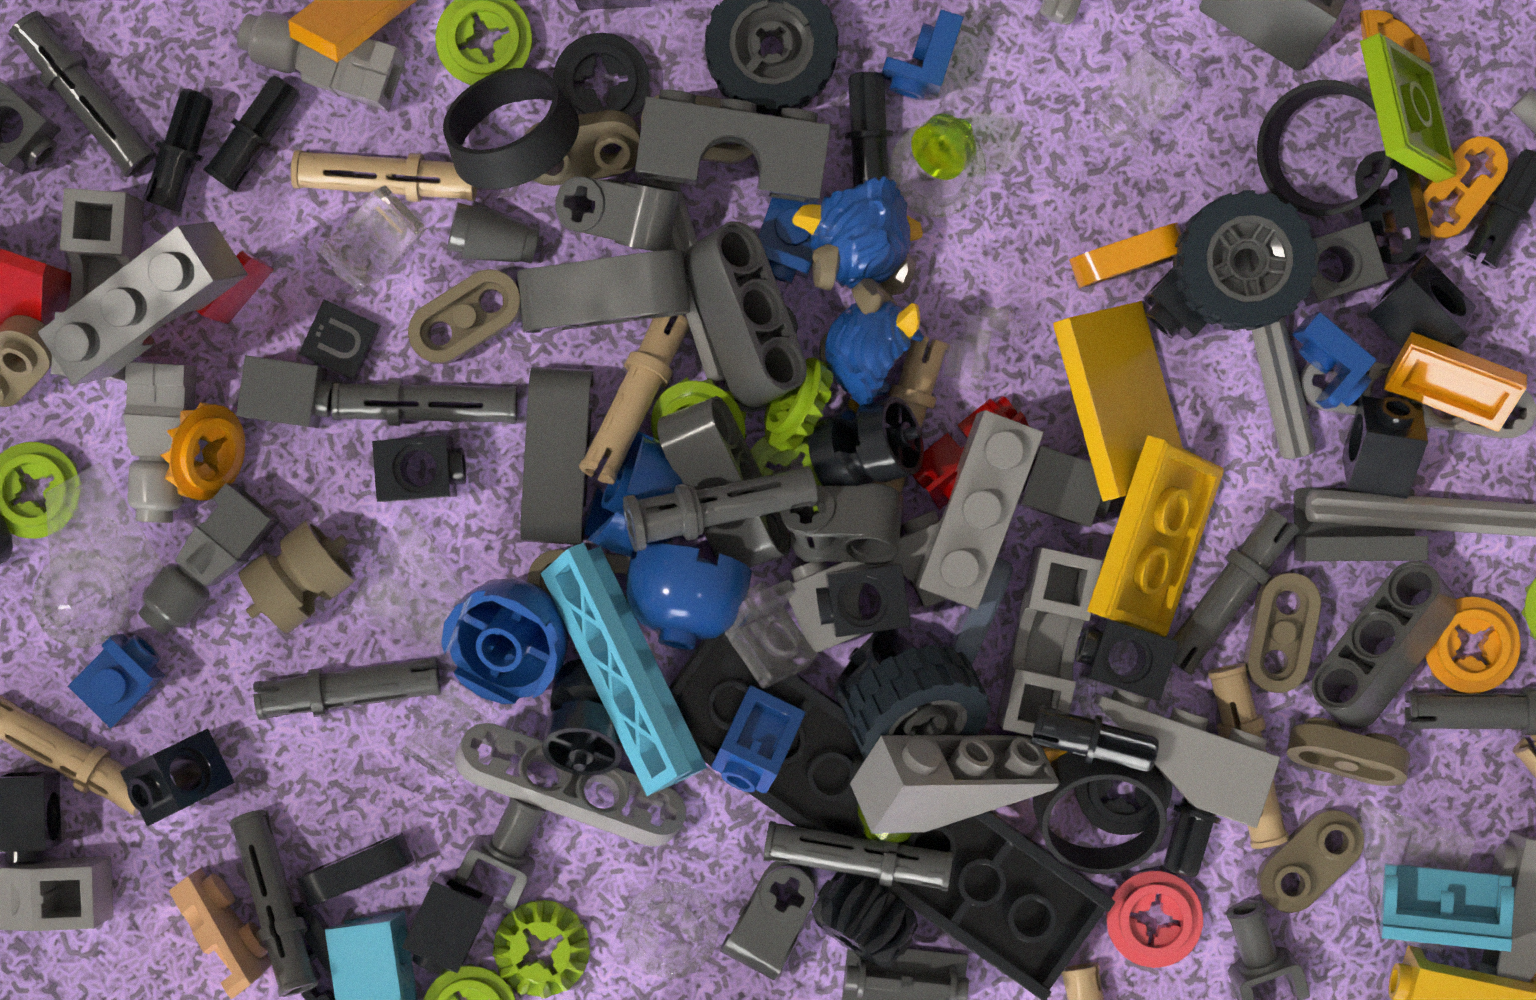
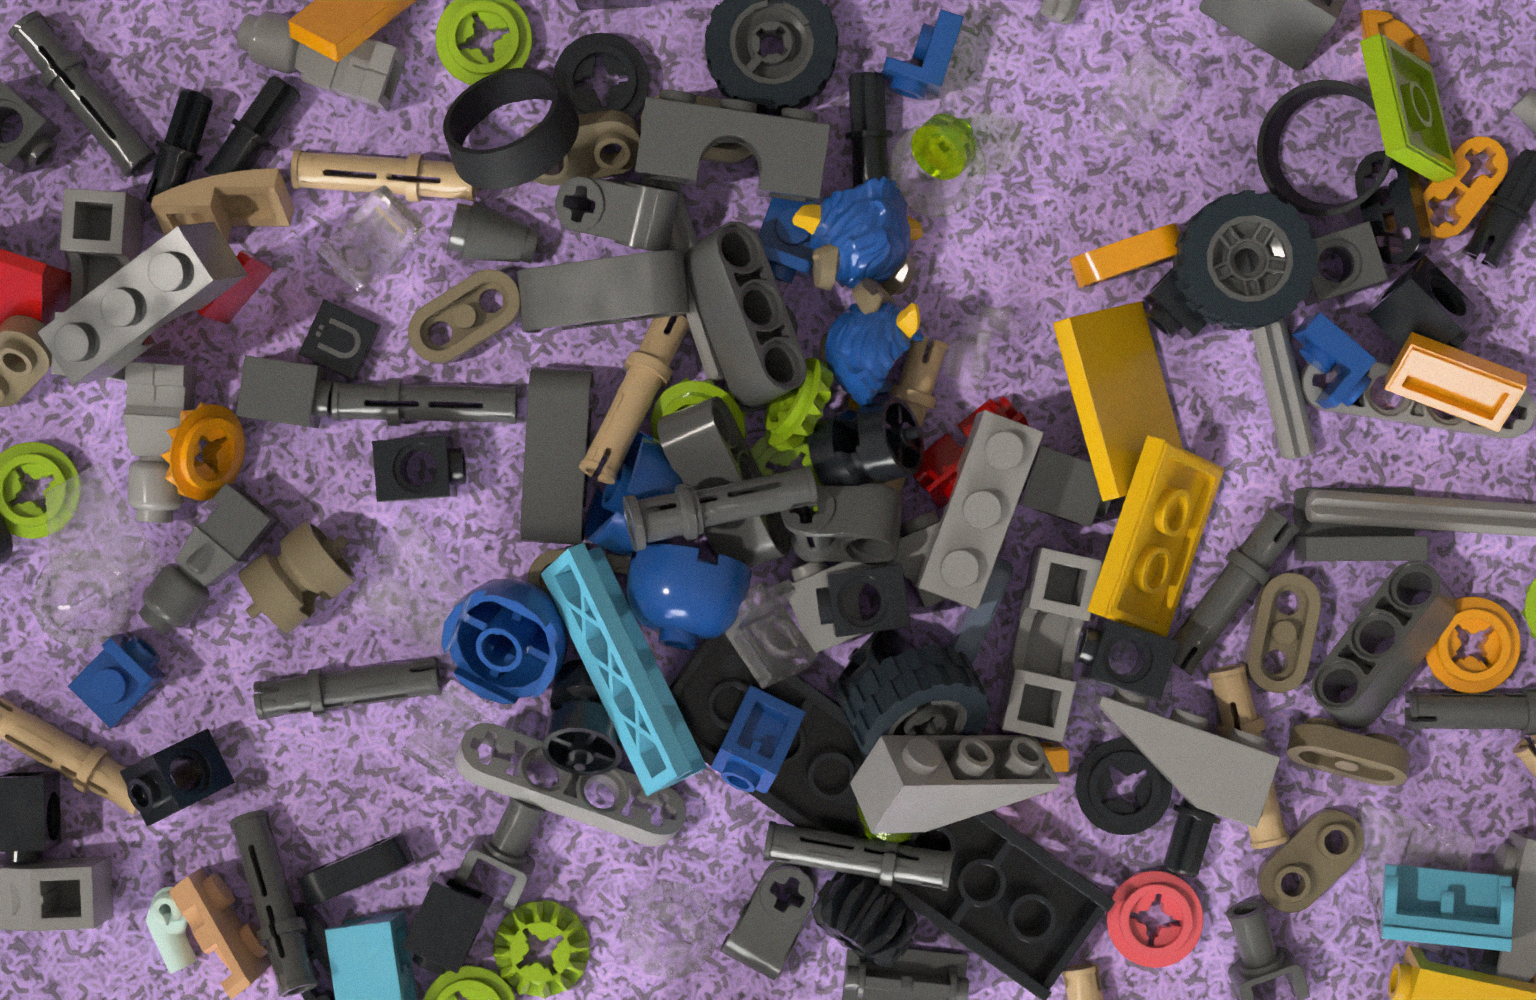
black axle [1030,704,1159,771] -> none
black tyre [1033,752,1167,874] -> none
black brick [1342,395,1428,499] -> none
none -> light aqua arm [146,887,198,974]
none -> tan slope [151,168,294,243]

